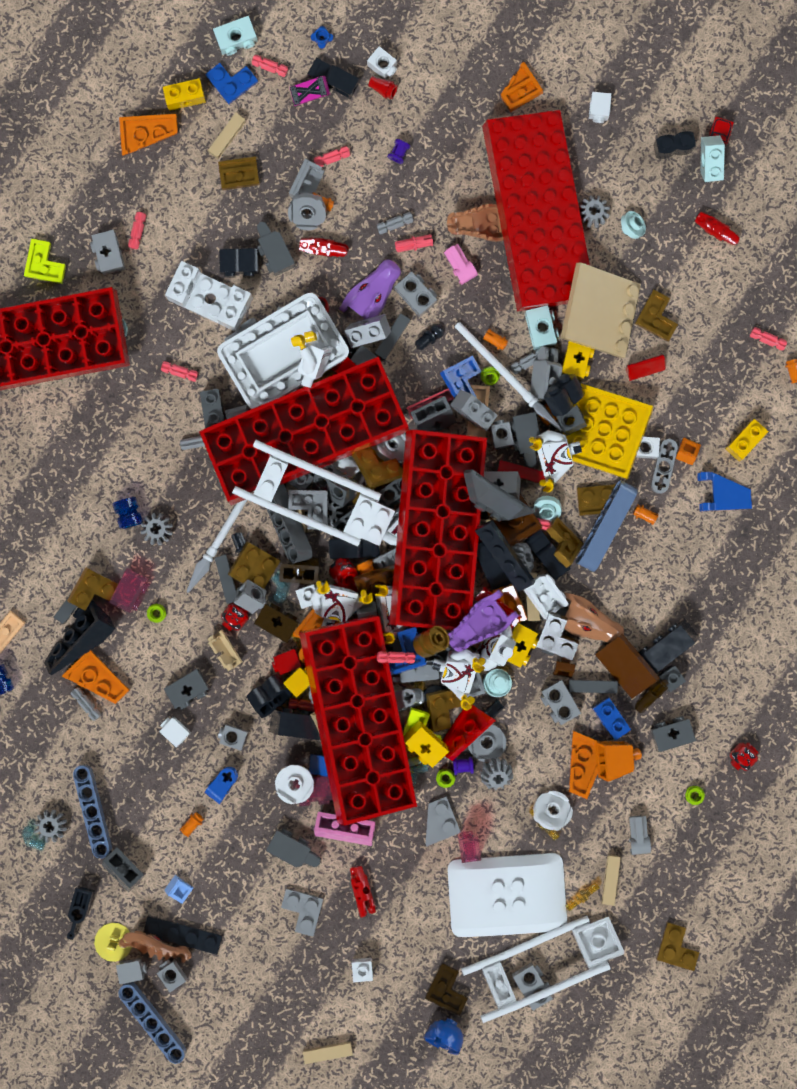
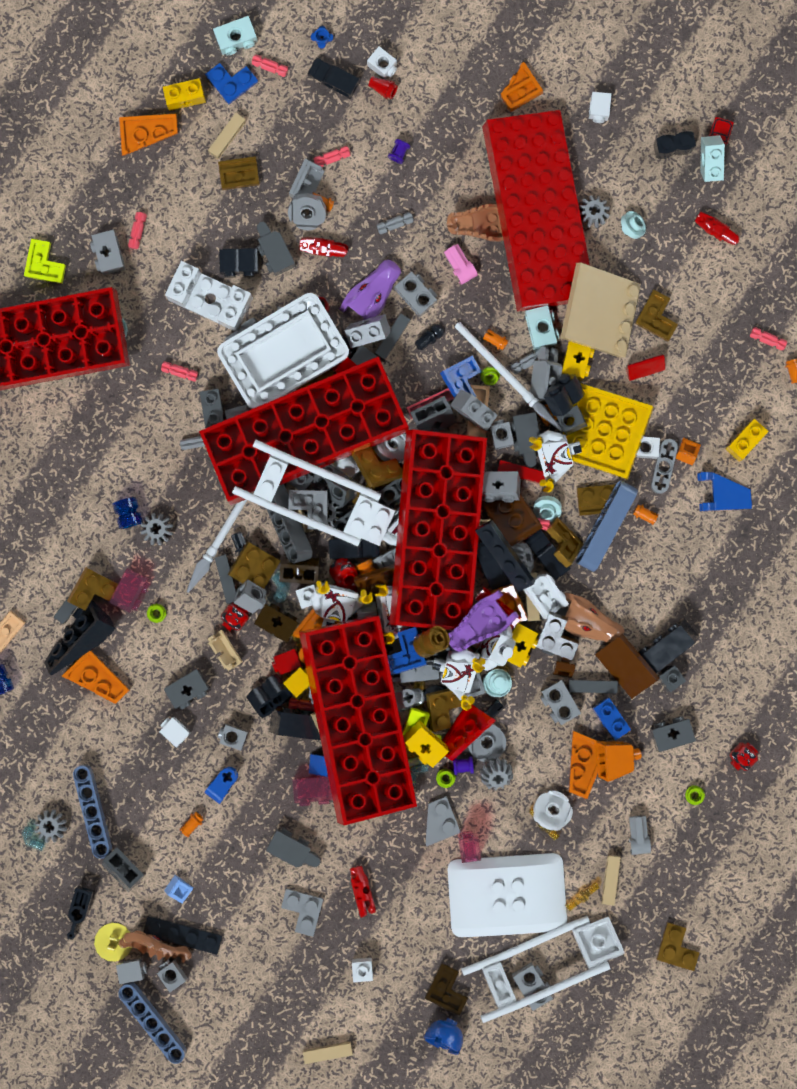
light grey axle [71,687,101,721] -> none
white plate [275,765,314,804] -> none
tile [289,76,330,106] -> none
white torso [291,331,333,388] -> none
bright pink brick [314,812,375,846] -> none
coral axle [377,652,415,663] -> none
coral axle [395,234,433,253] -> none
dark grey wedge [464,470,535,522] -> none
dark brown piece [635,679,668,713] -> none

